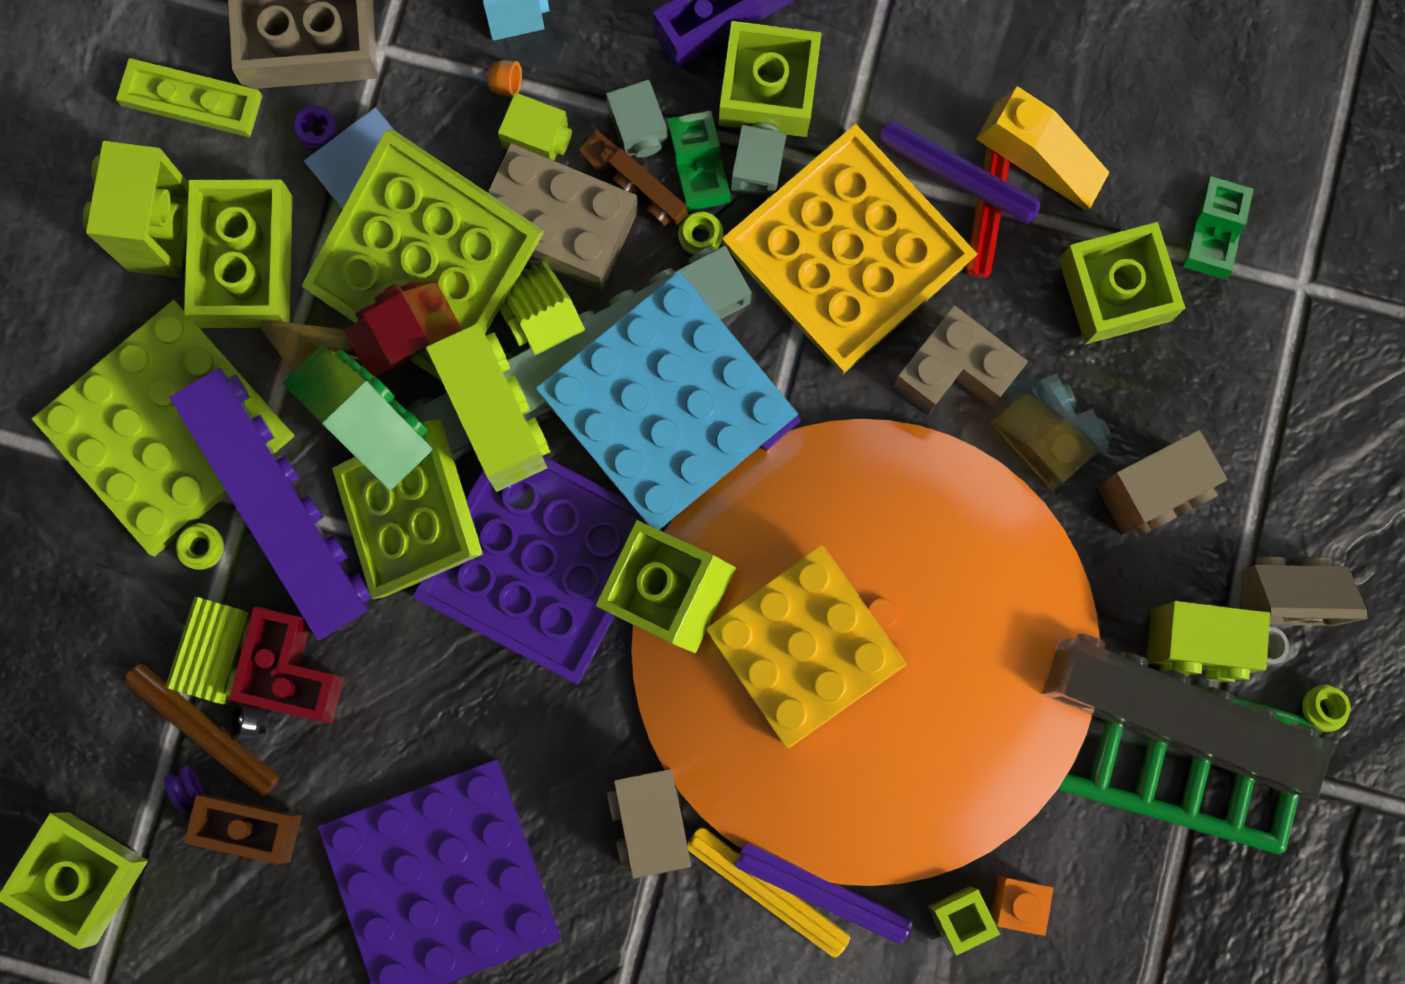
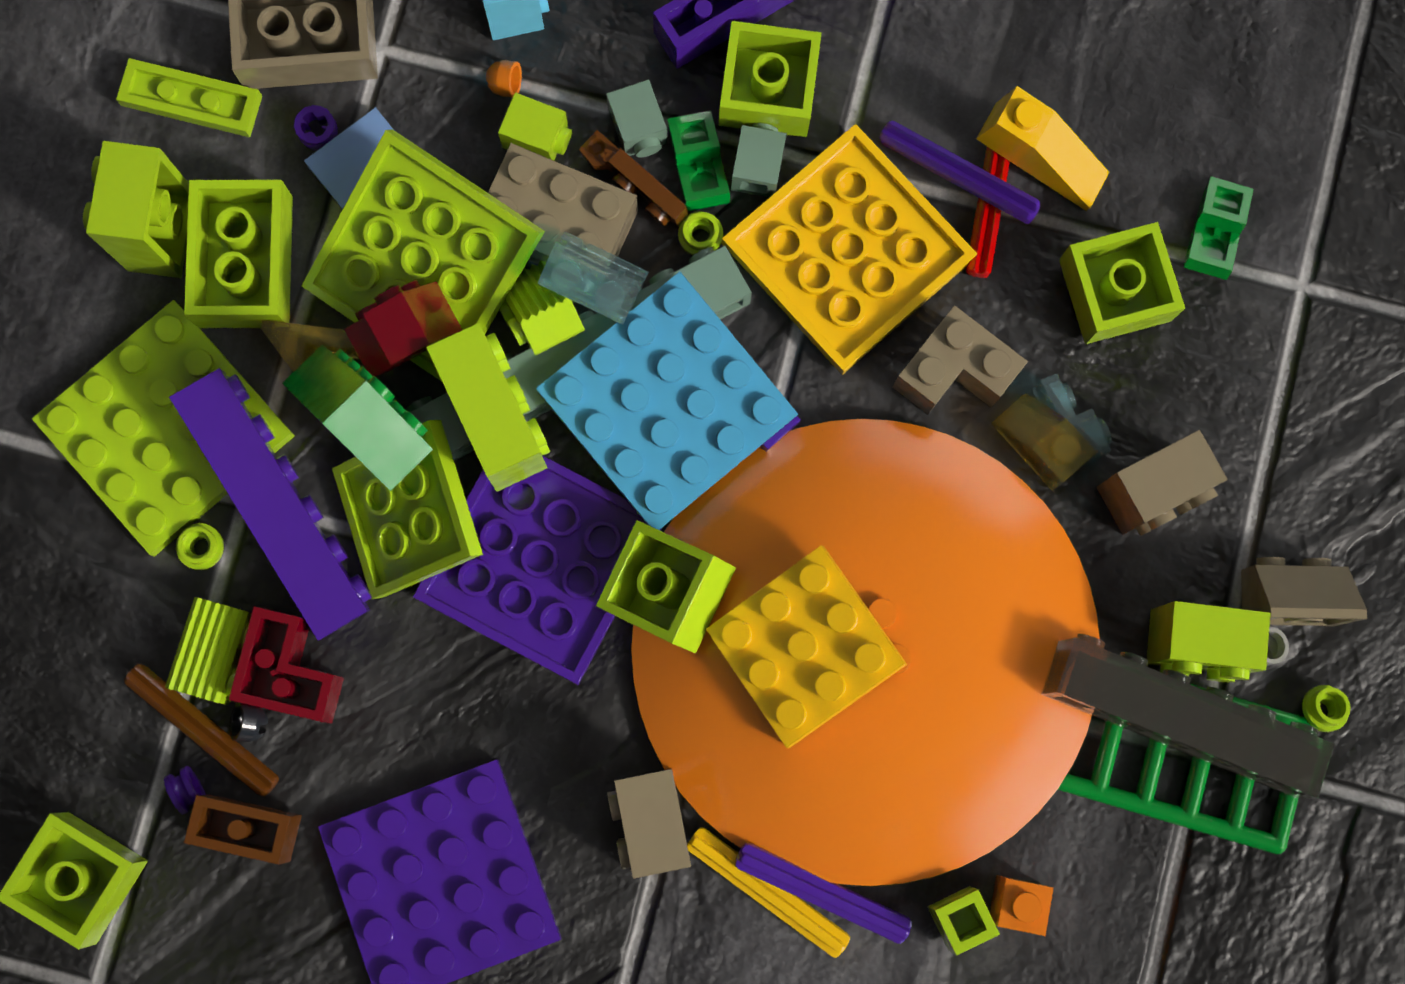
none -> clear light blue brick [537,232,649,325]

